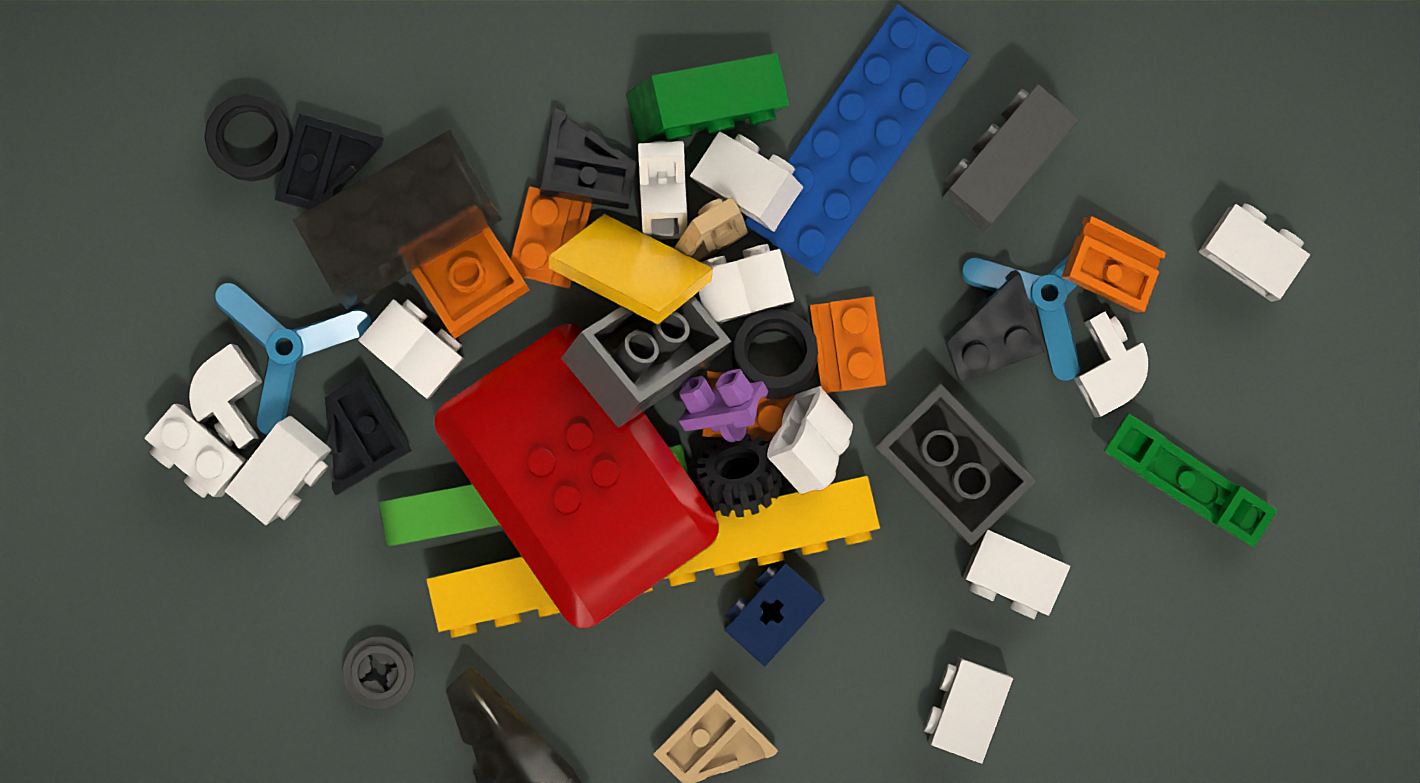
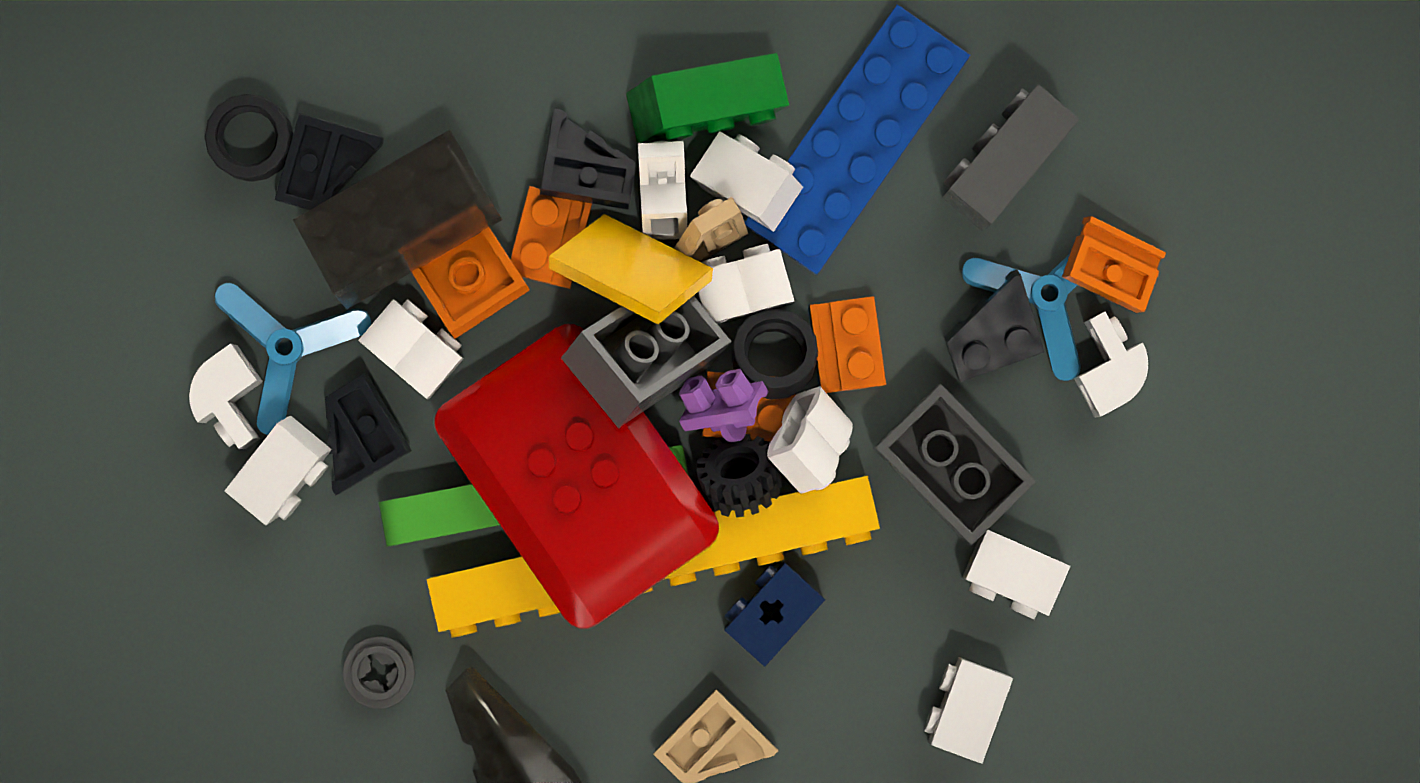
white brick [145,404,248,498] -> none
green slope [1103,413,1278,548] -> none
white brick [1198,203,1310,302] -> none

